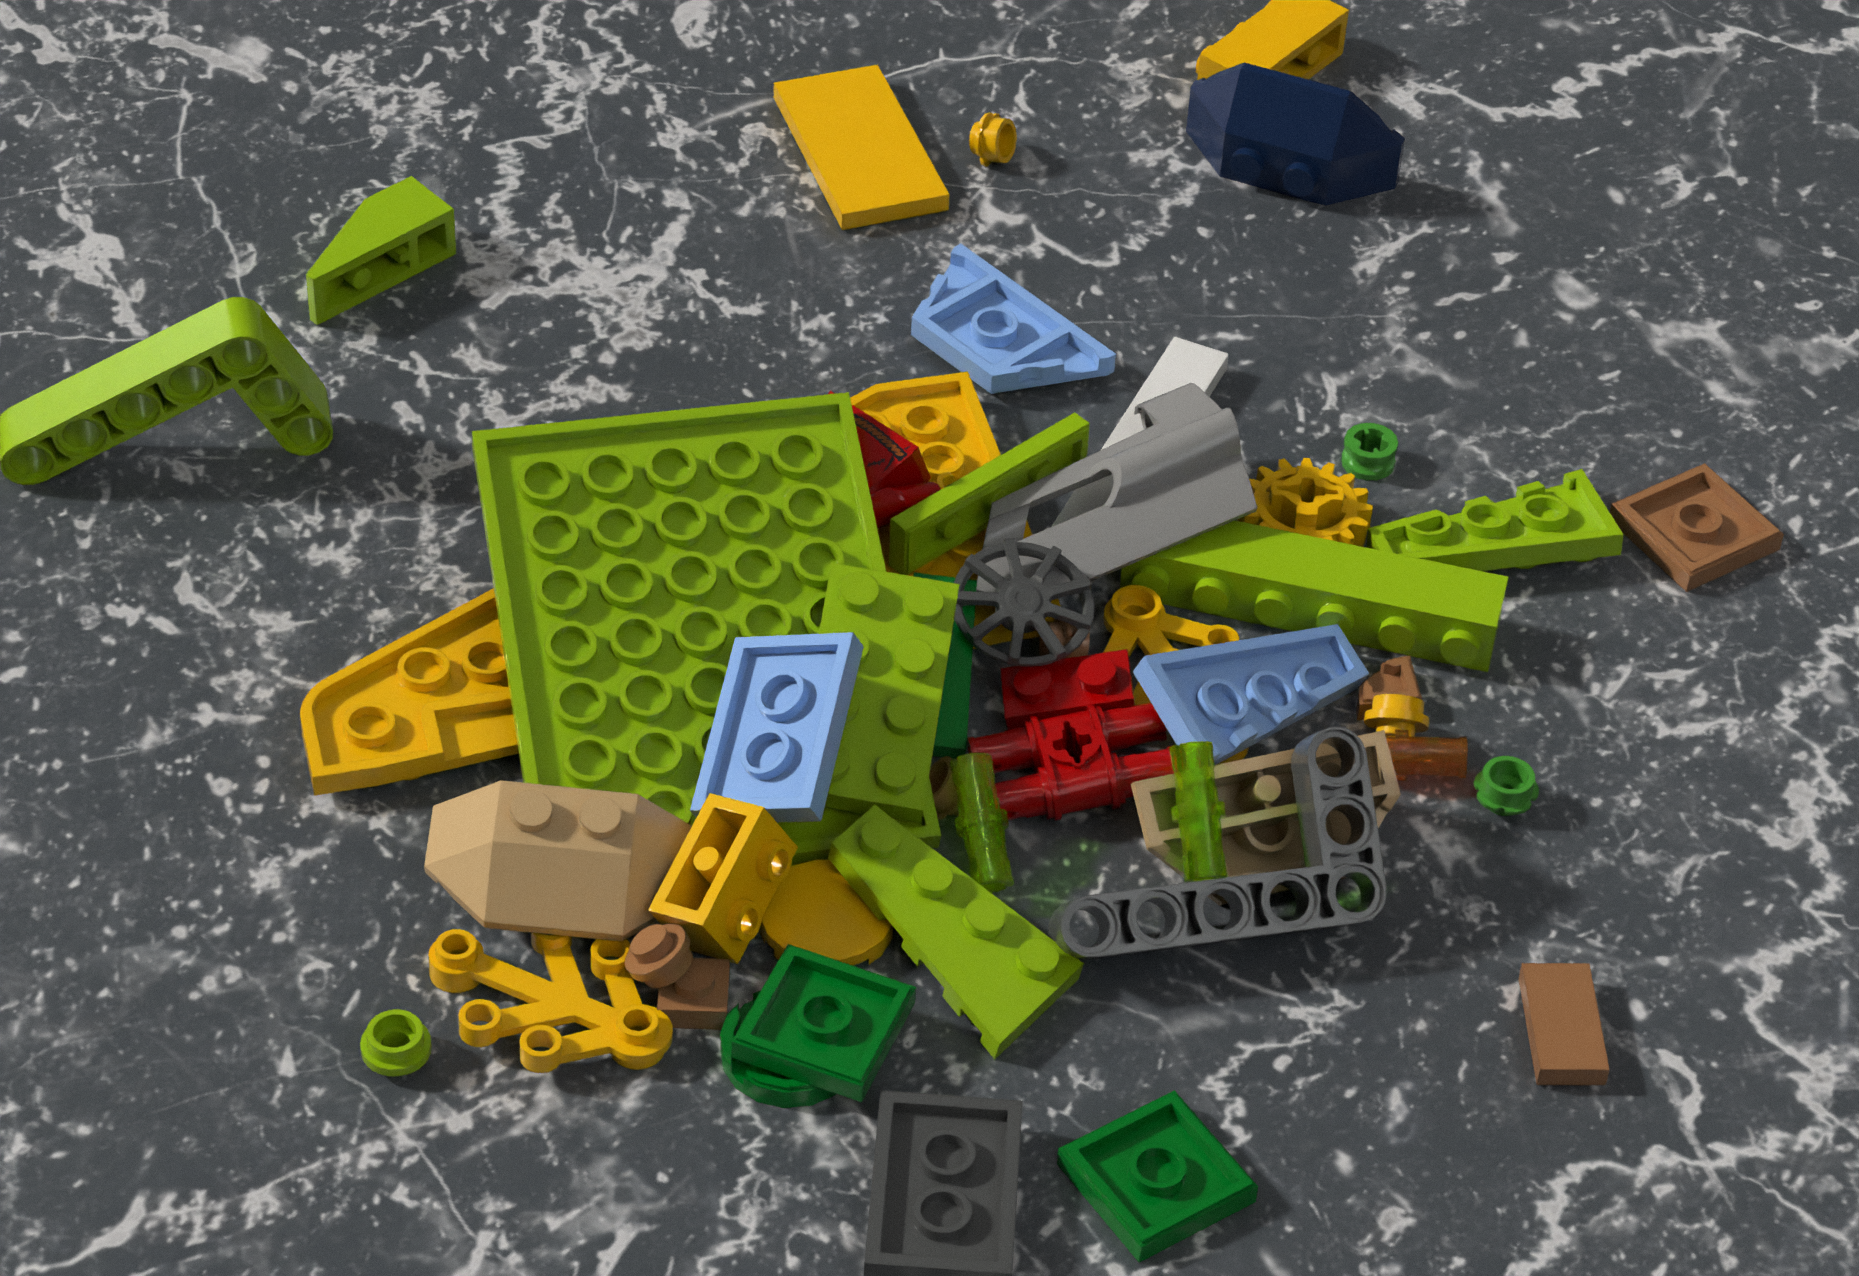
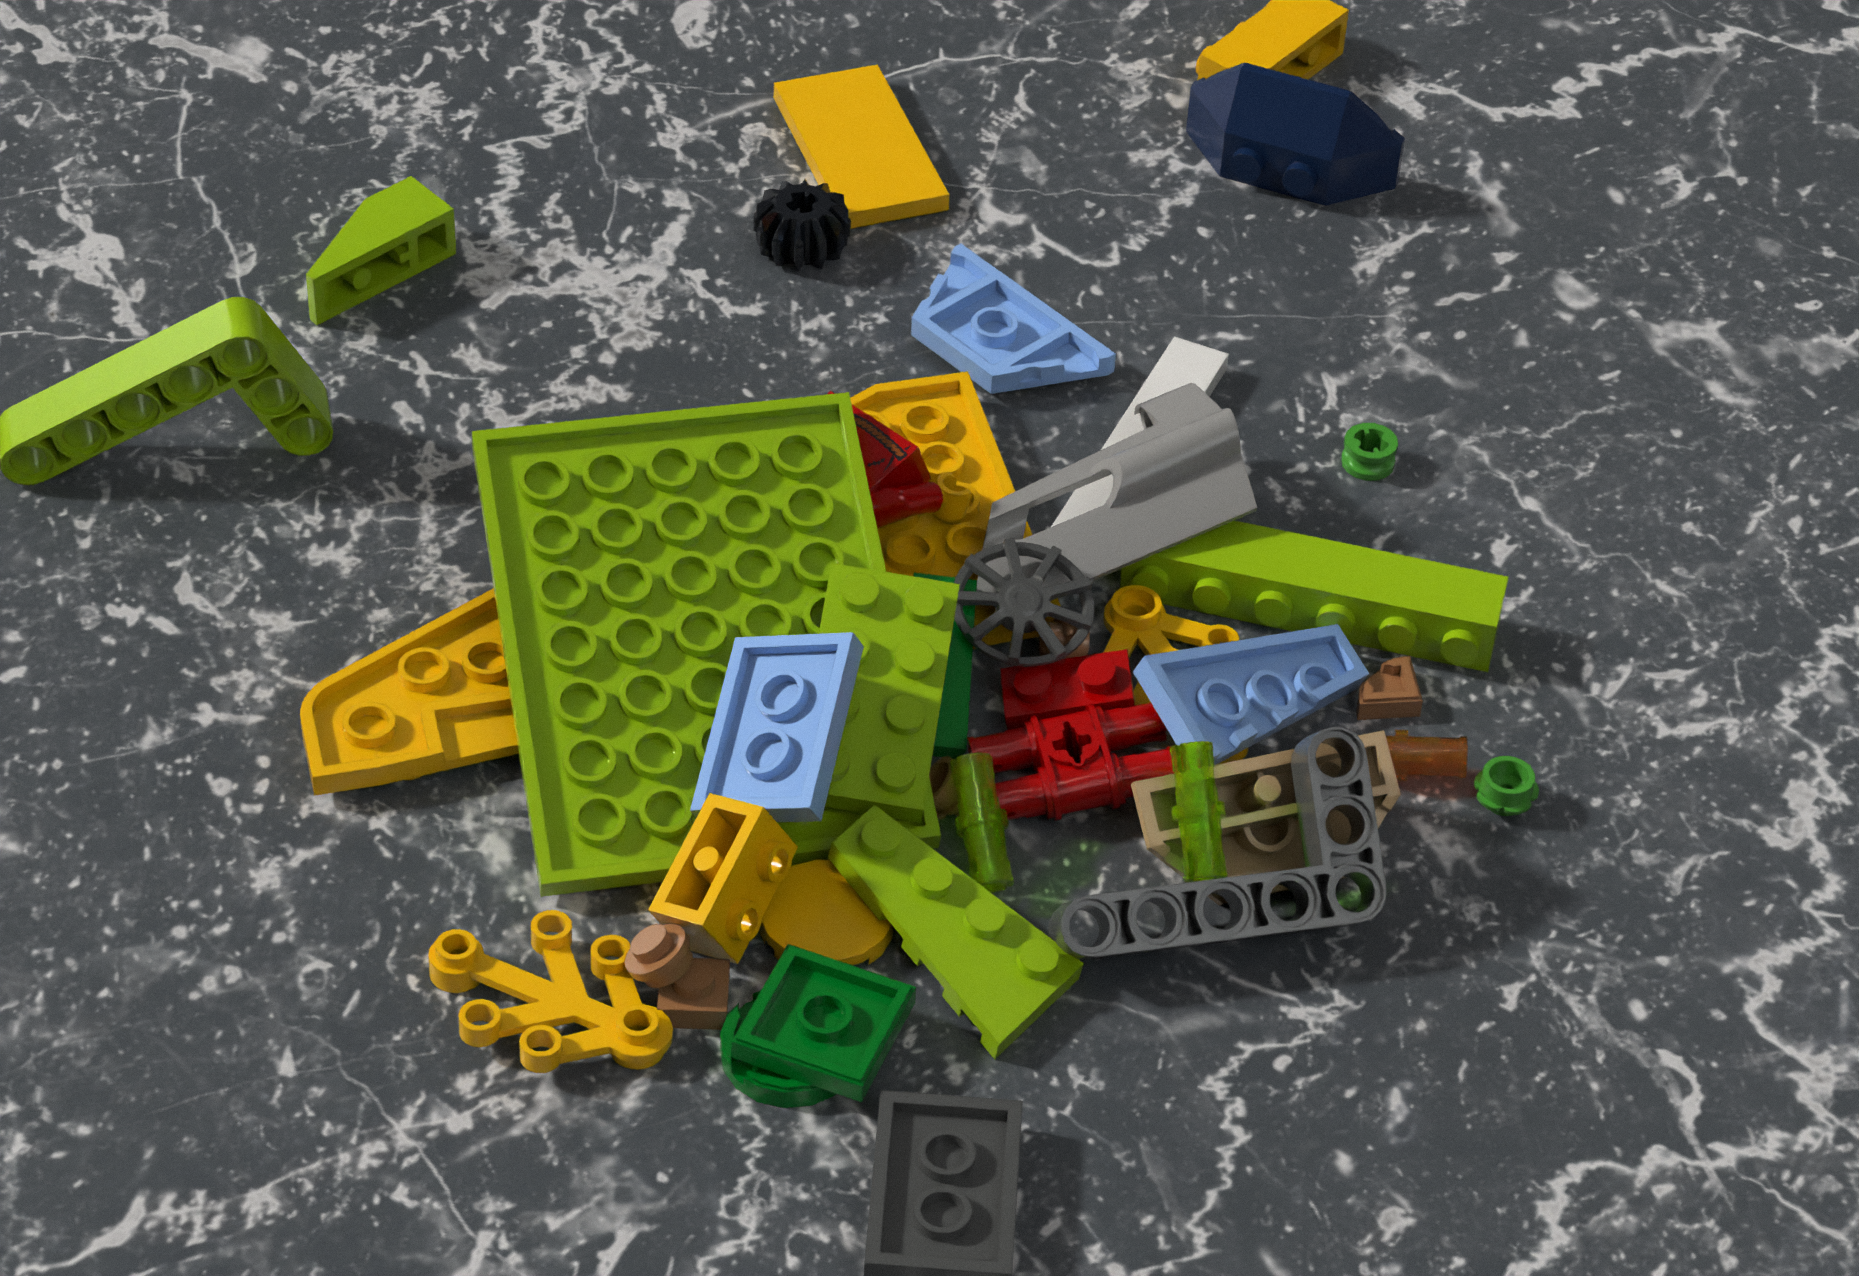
lime plate [360,1009,432,1077] -> none
tan wedge [424,780,692,941] -> none
lime tile [889,412,1090,575] -> none
yellow plate [969,112,1017,167] -> none
green tile [1057,1090,1258,1263] -> none
yellow gear [1237,458,1373,547] -> none
yellow plate [1364,694,1429,743] -> none
lime wing [1367,469,1624,571] -> none
medium nougat tile [1518,963,1610,1085] -> none
medium nougat tile [1610,463,1784,592] -> none
none -> black gear [753,178,851,271]

